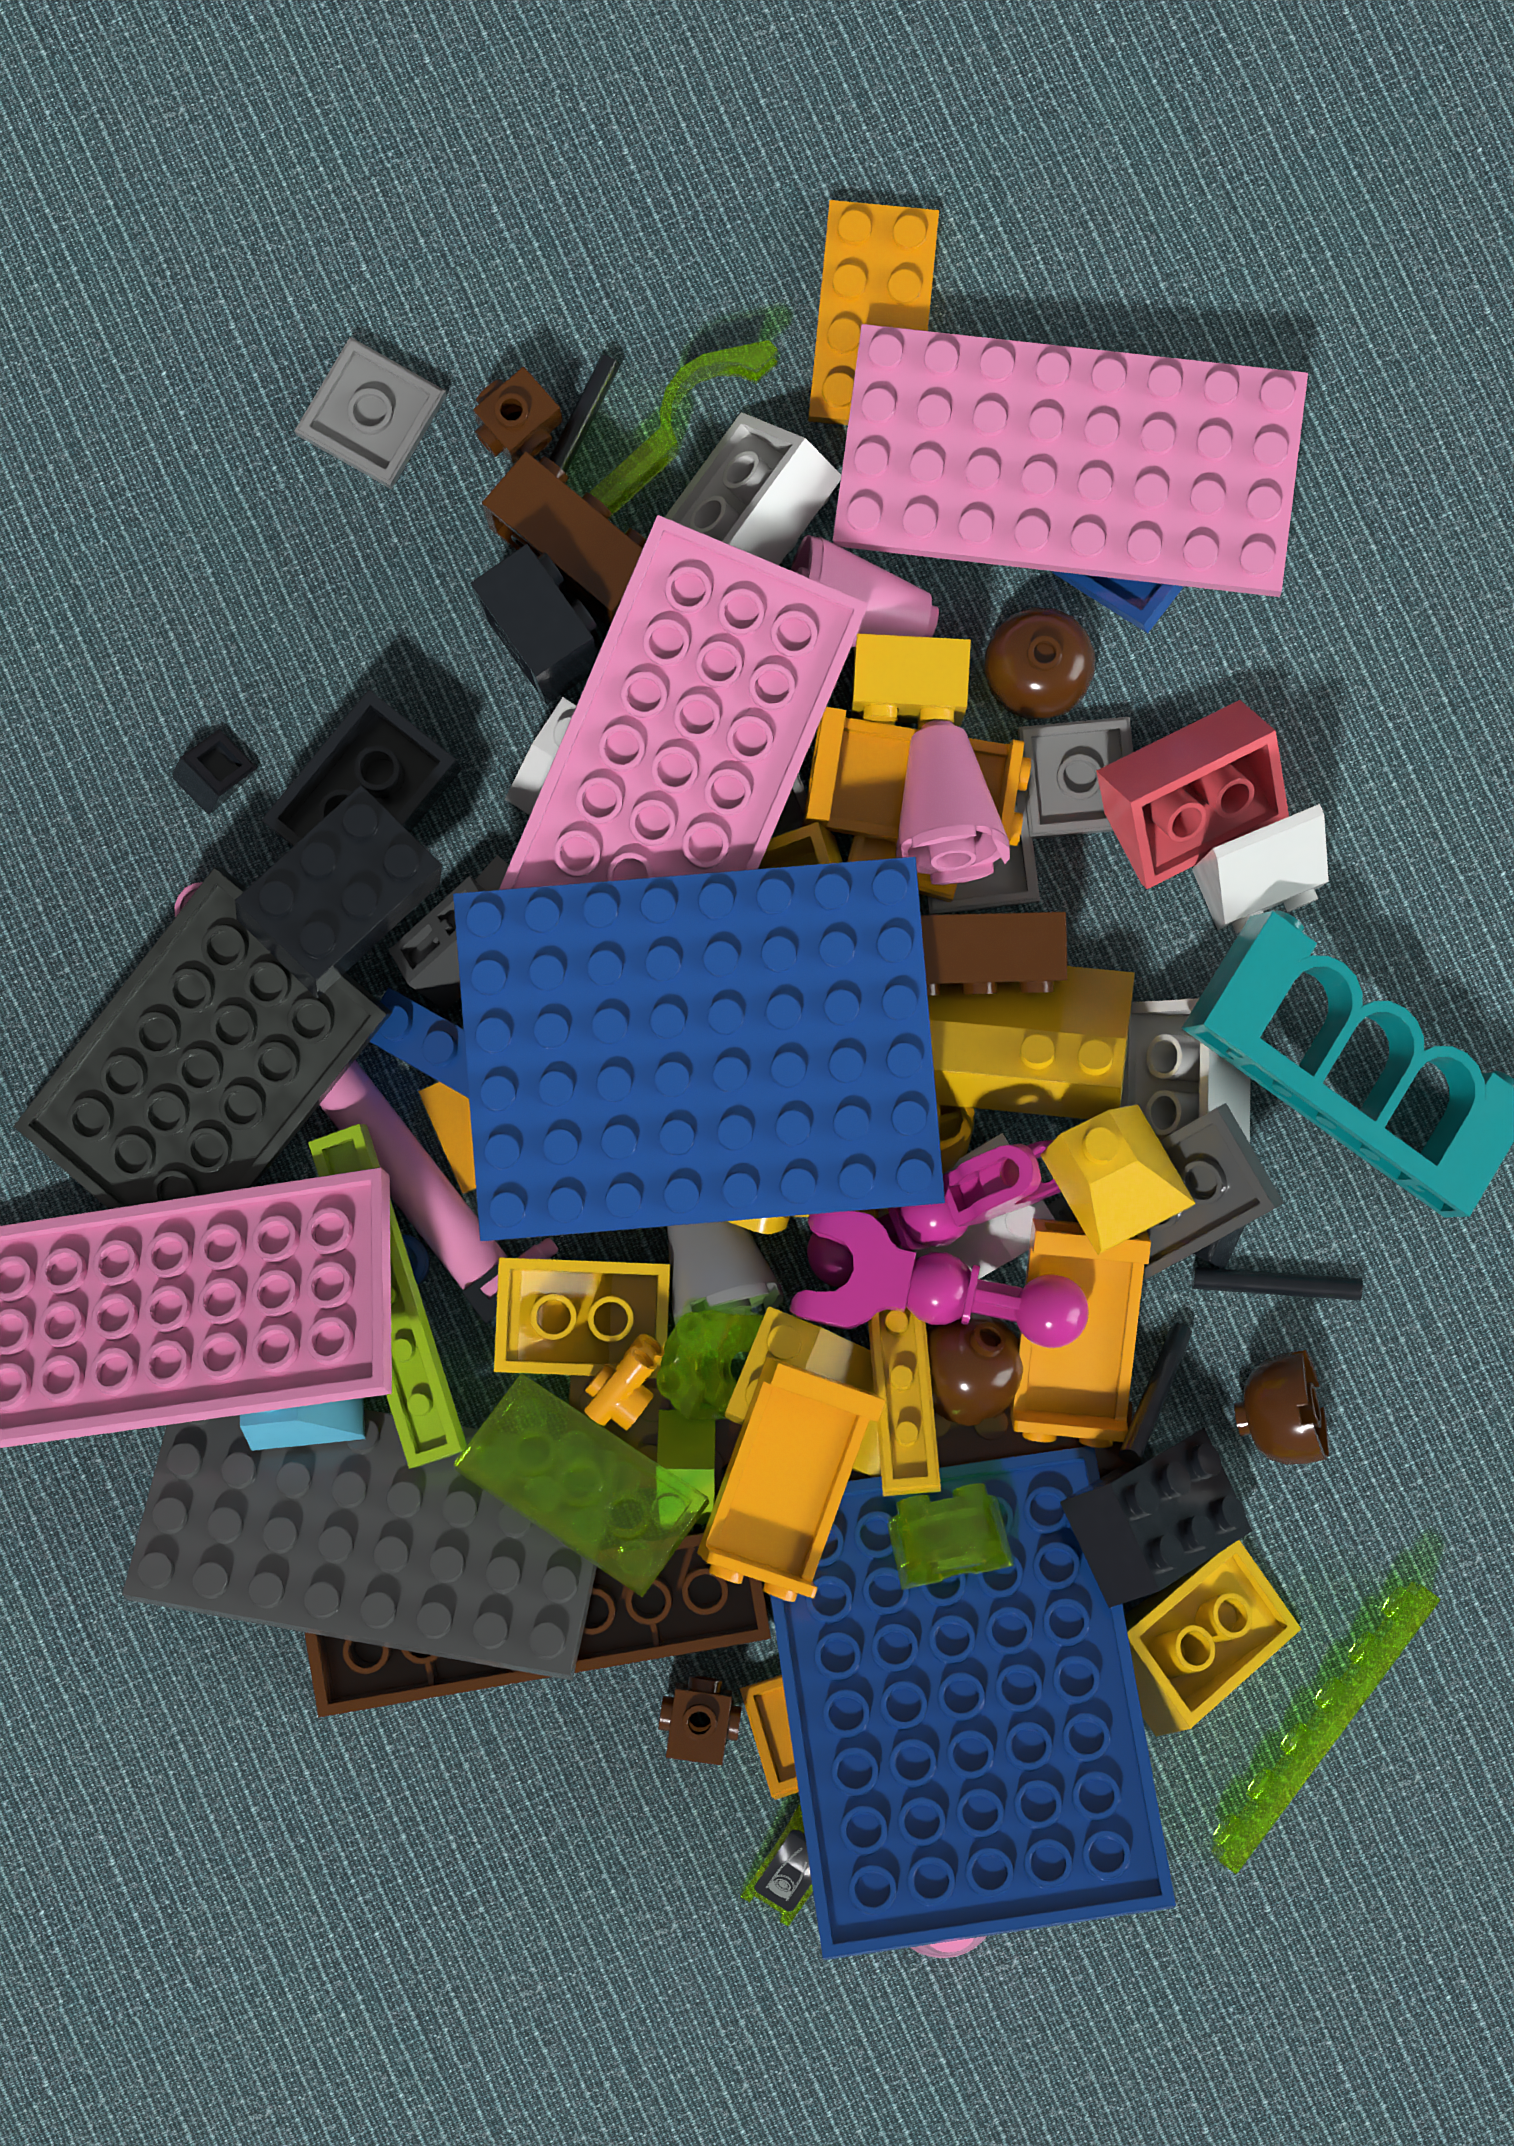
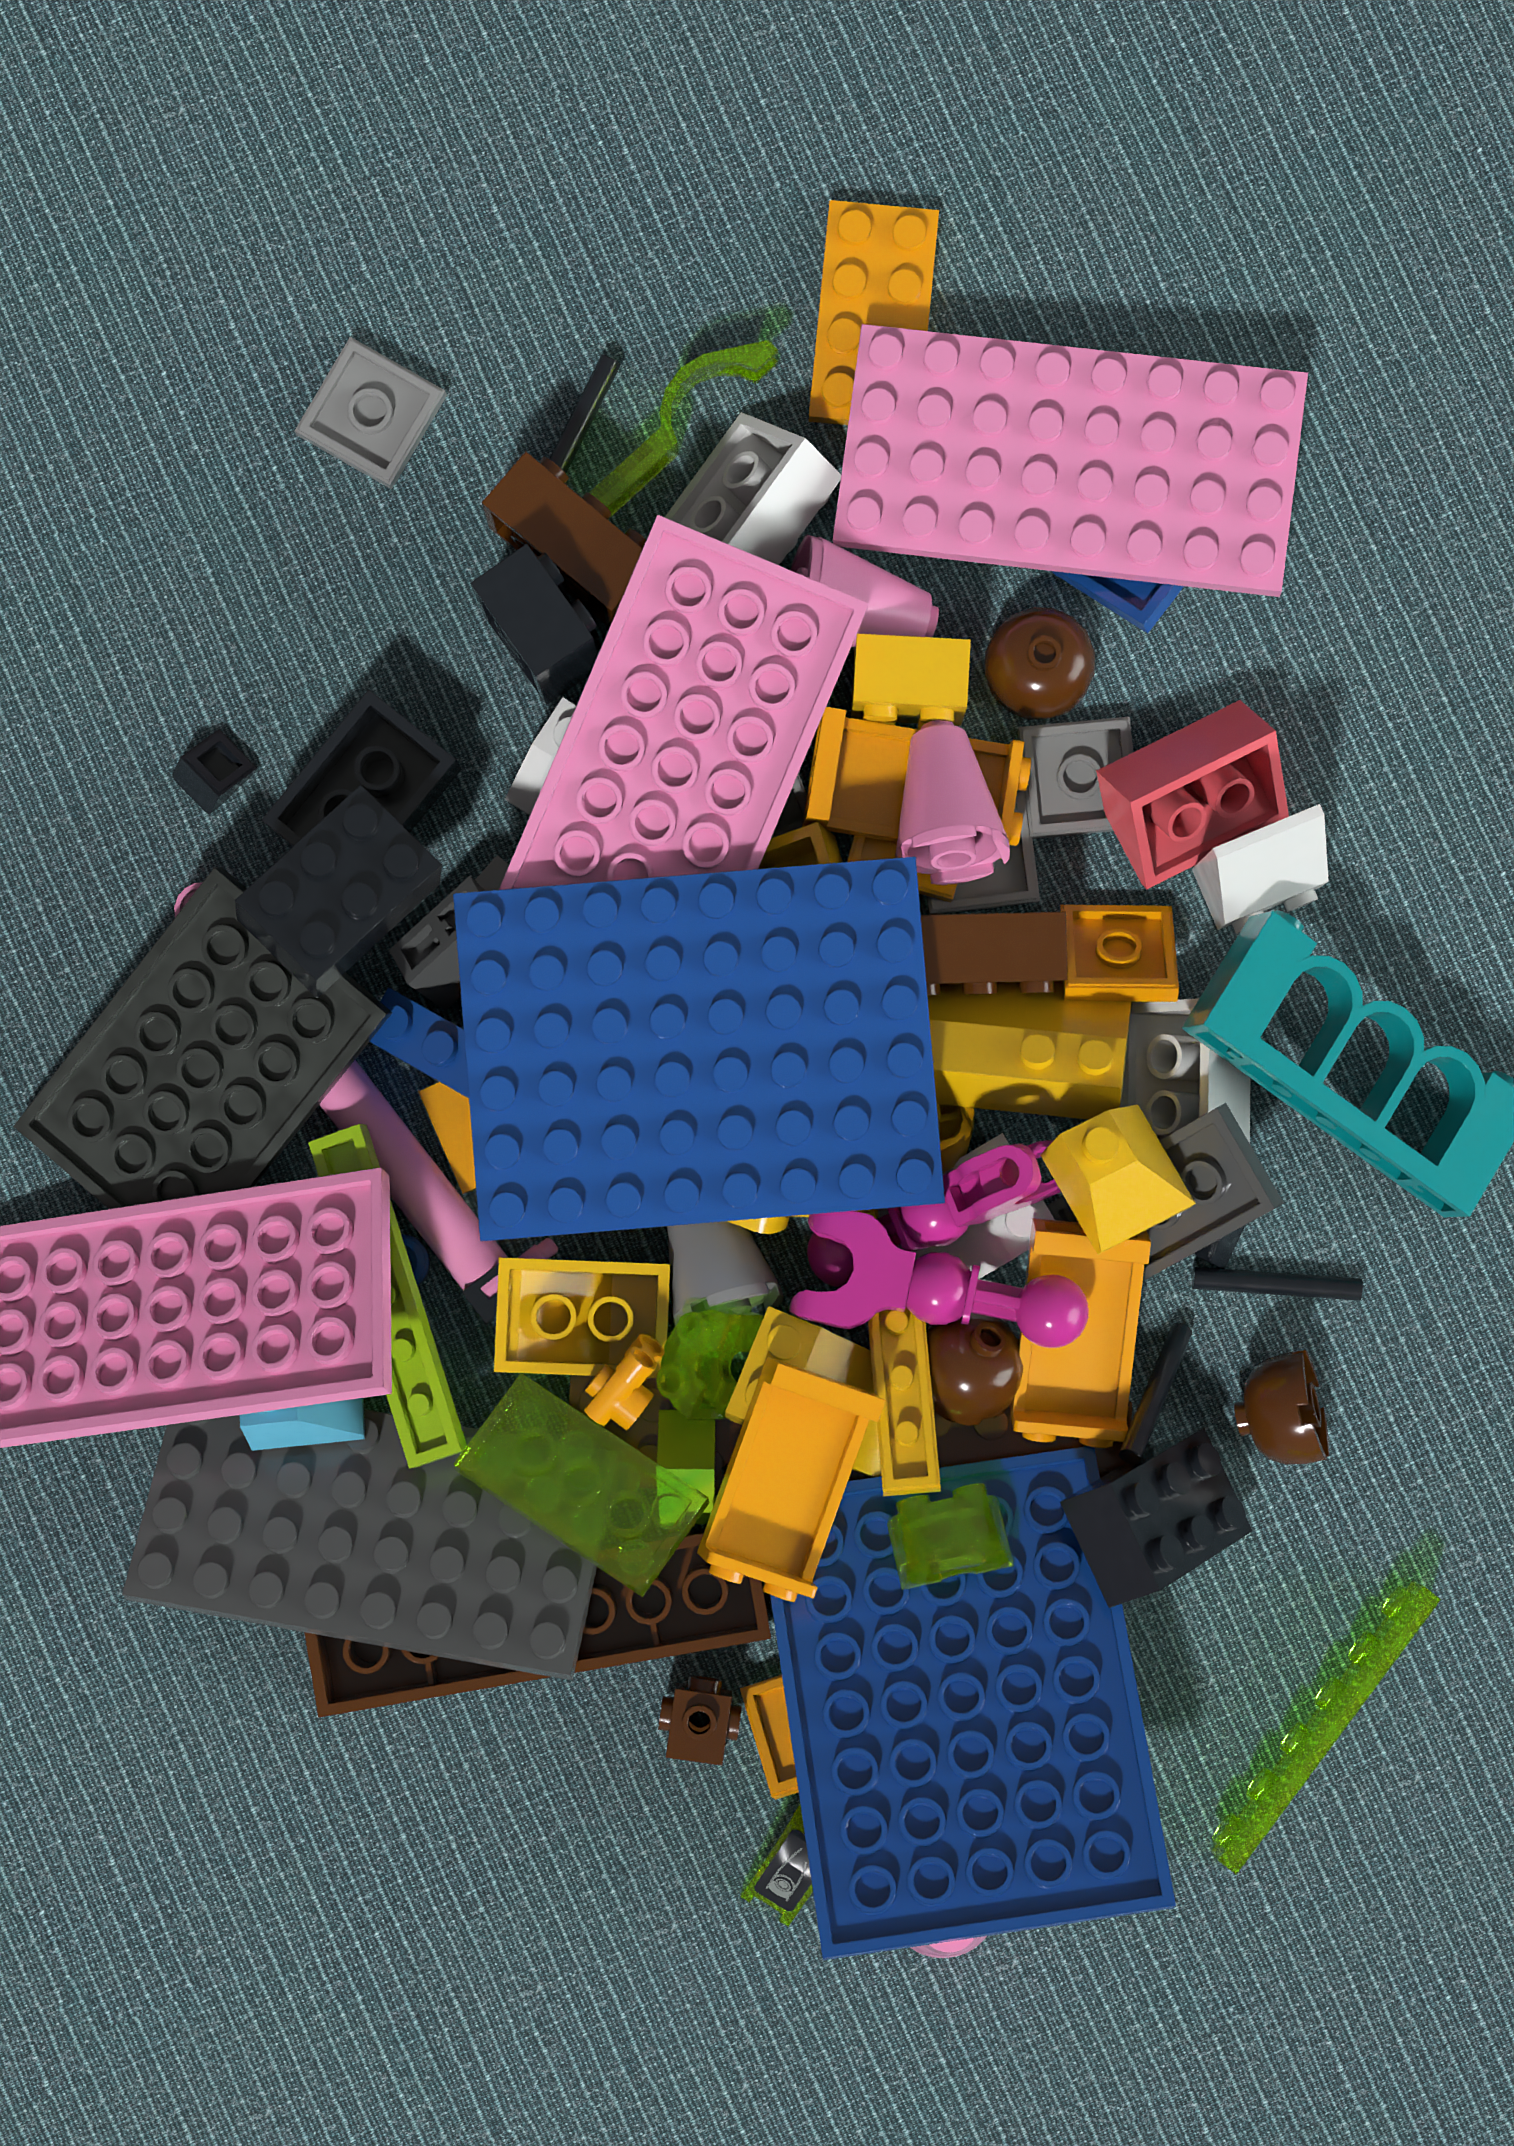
reddish brown brick [473,366,563,464] -> none
yellow slope [1124,1540,1301,1737] -> none
none -> light orange plate [1060,905,1179,1002]

